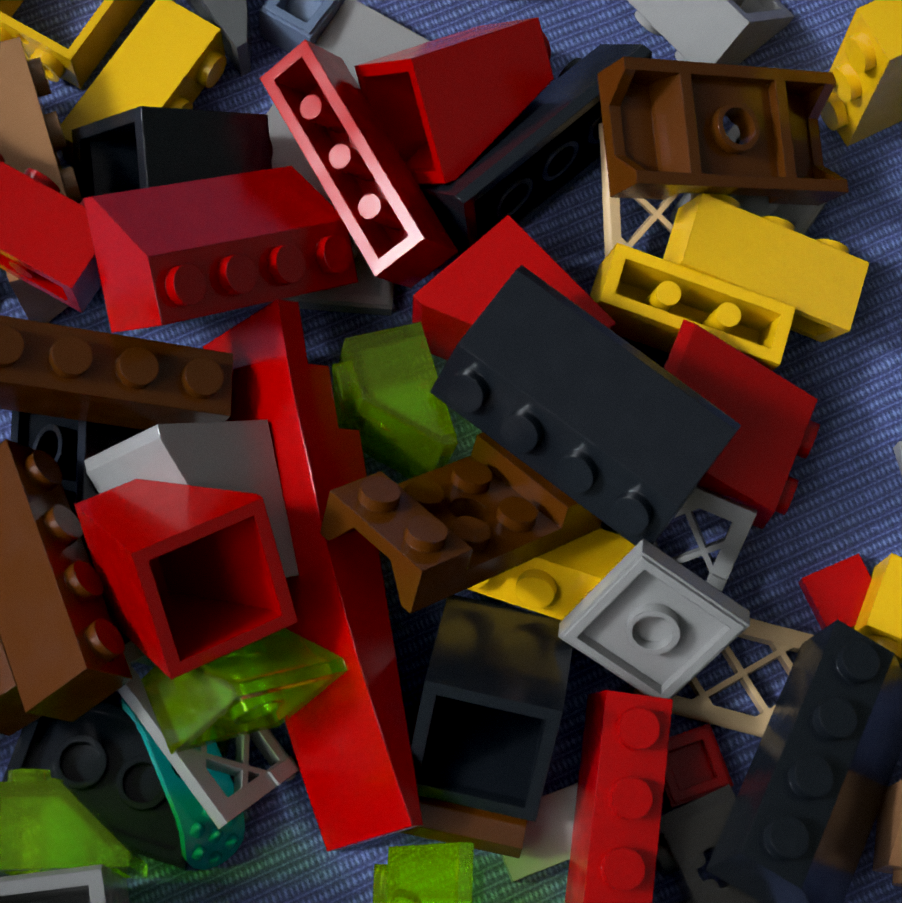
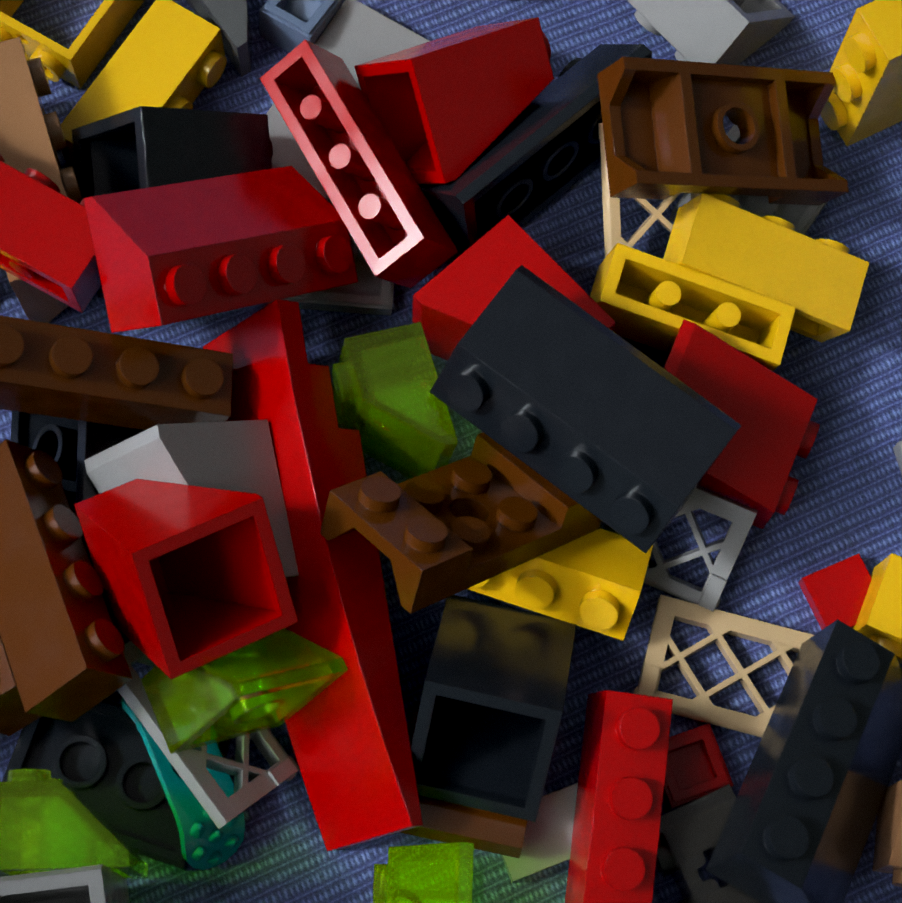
light grey tile [558,538,750,699] -> none

